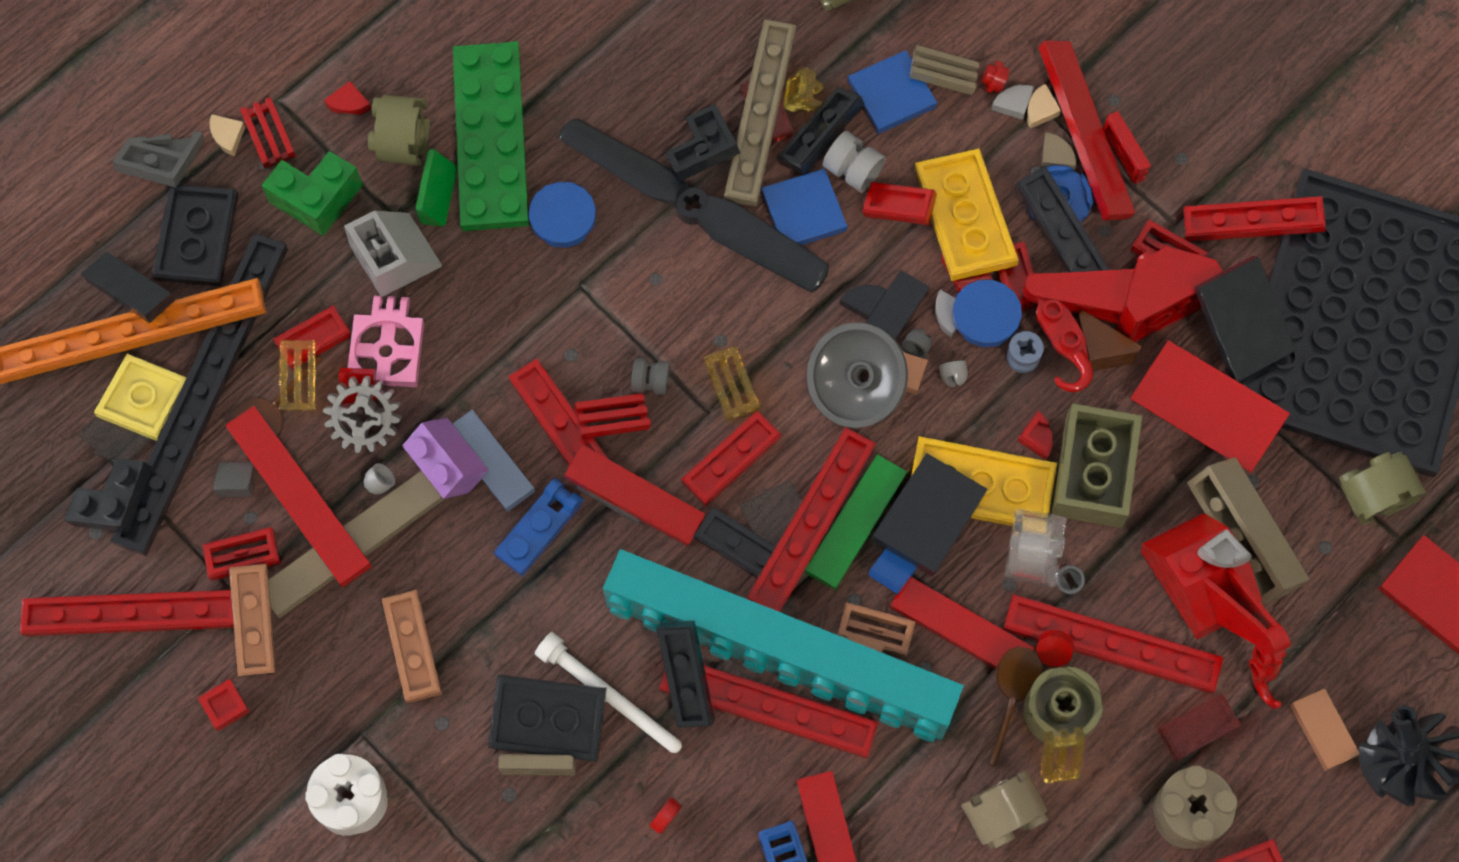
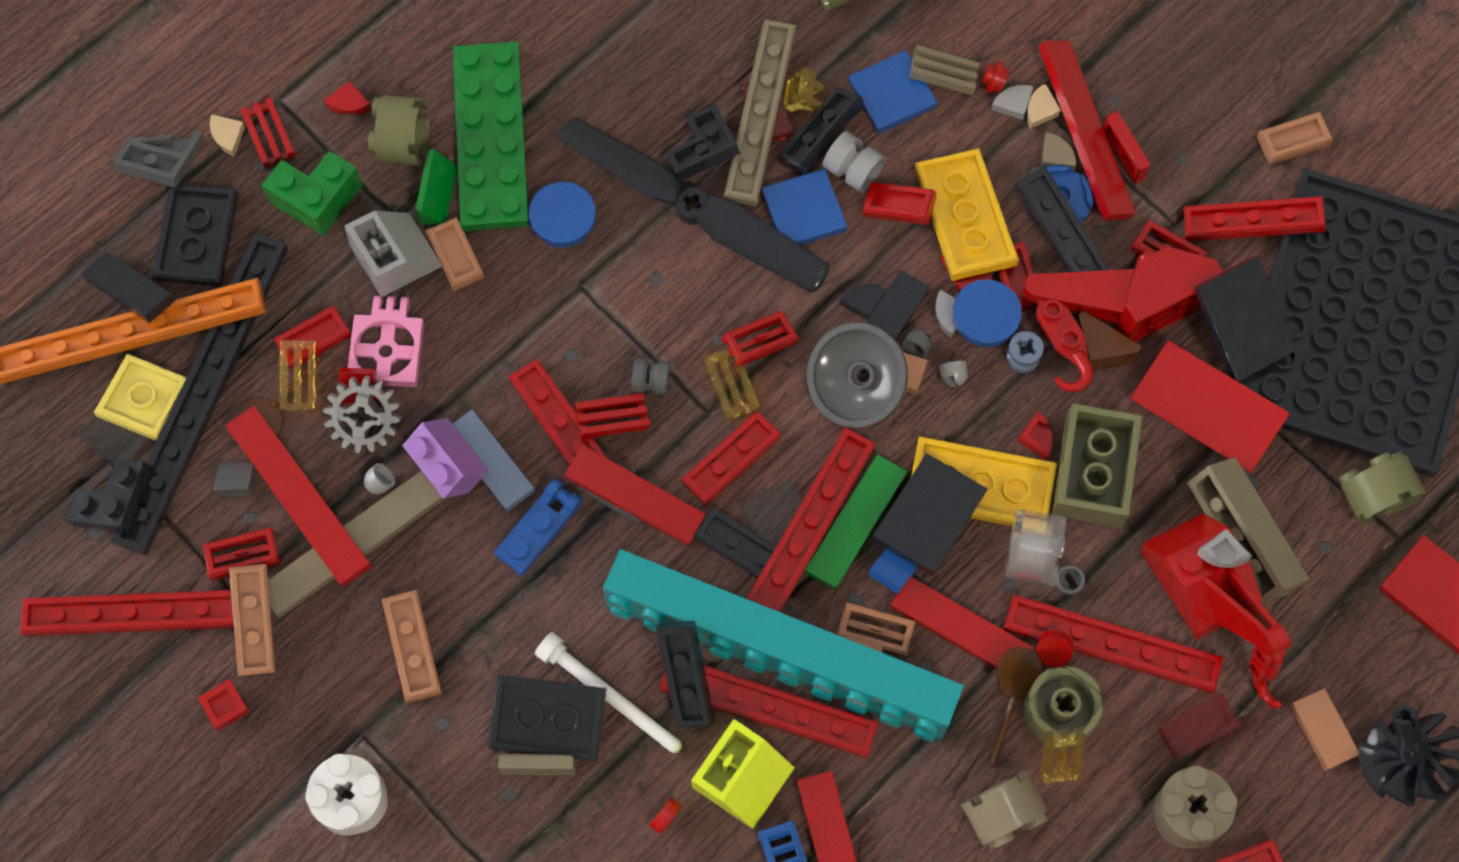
none -> nougat tile [426,217,484,291]
none -> neon yellow slope [691,719,795,829]
none -> red tile [721,310,799,367]
none -> nougat tile [1256,112,1333,165]

